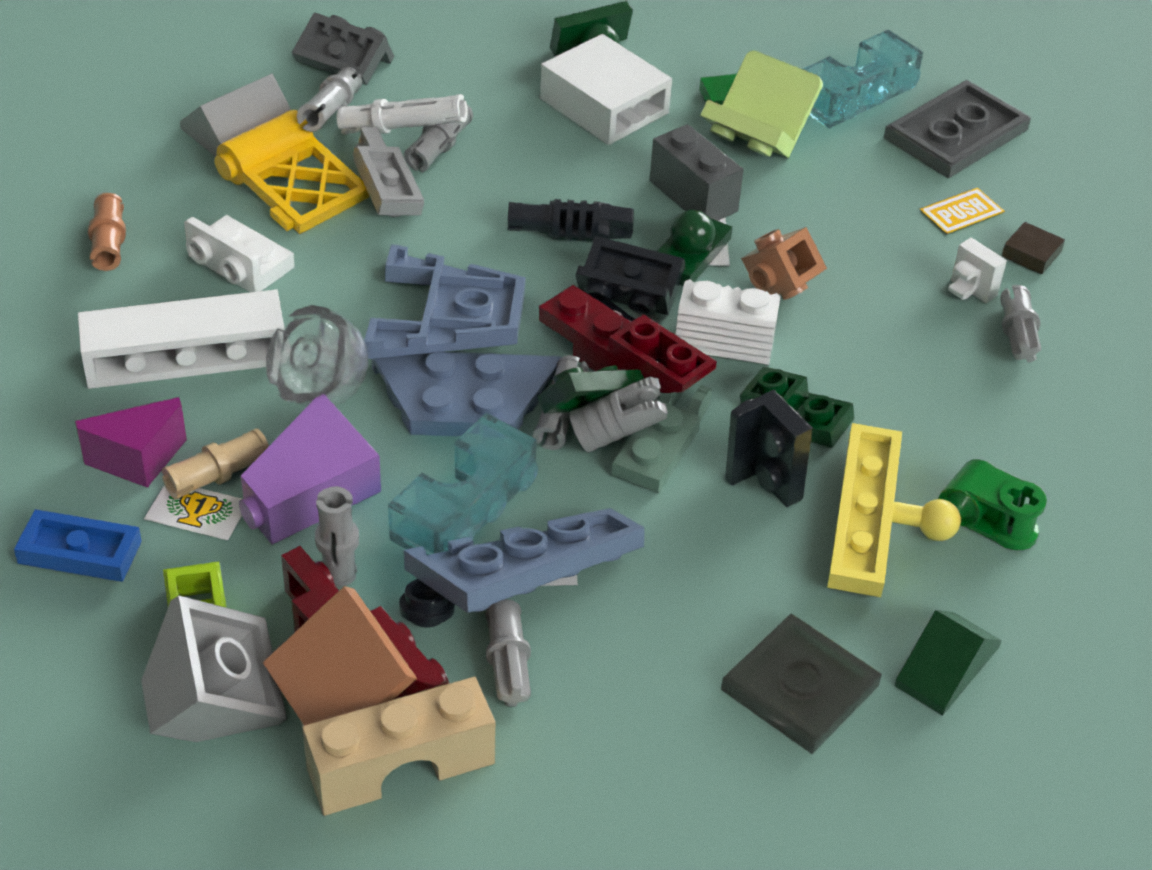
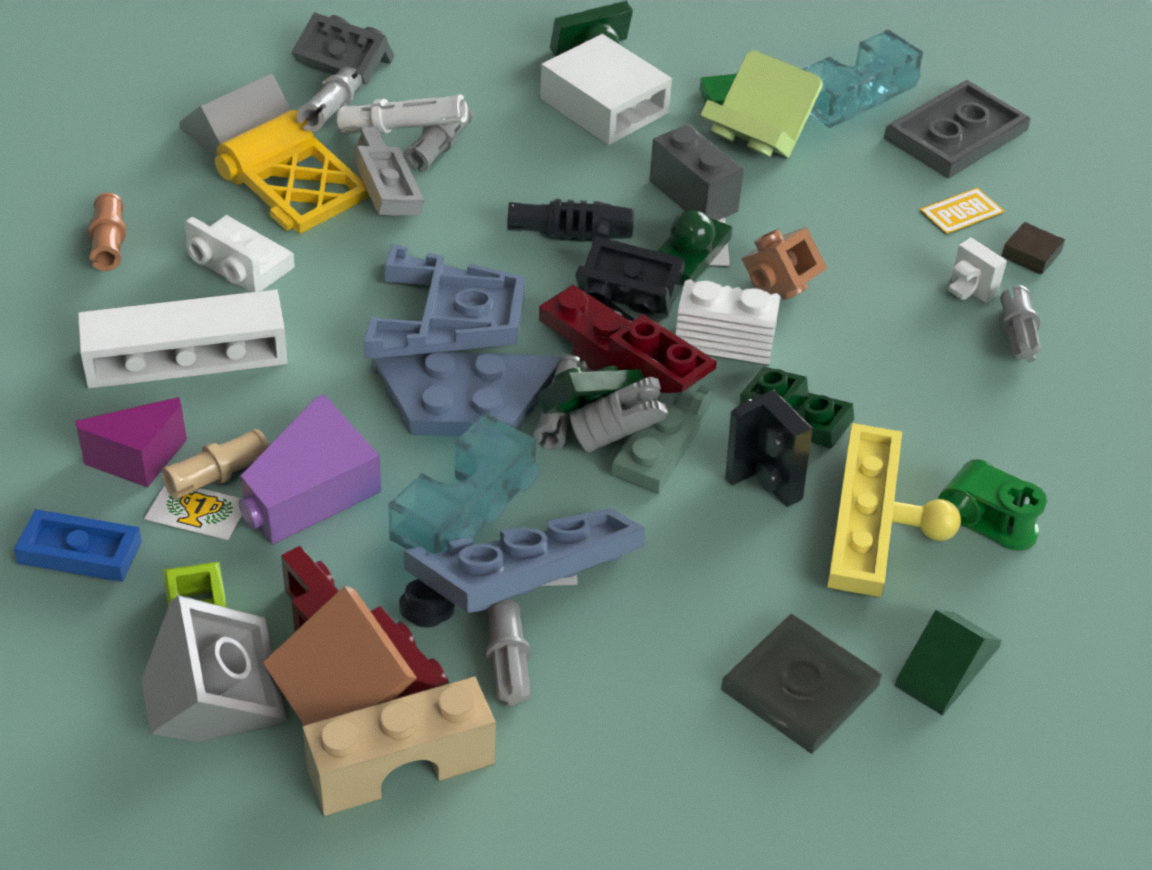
clear cylinder [266,305,368,407] -> none
light grey pin [315,487,359,587] -> none

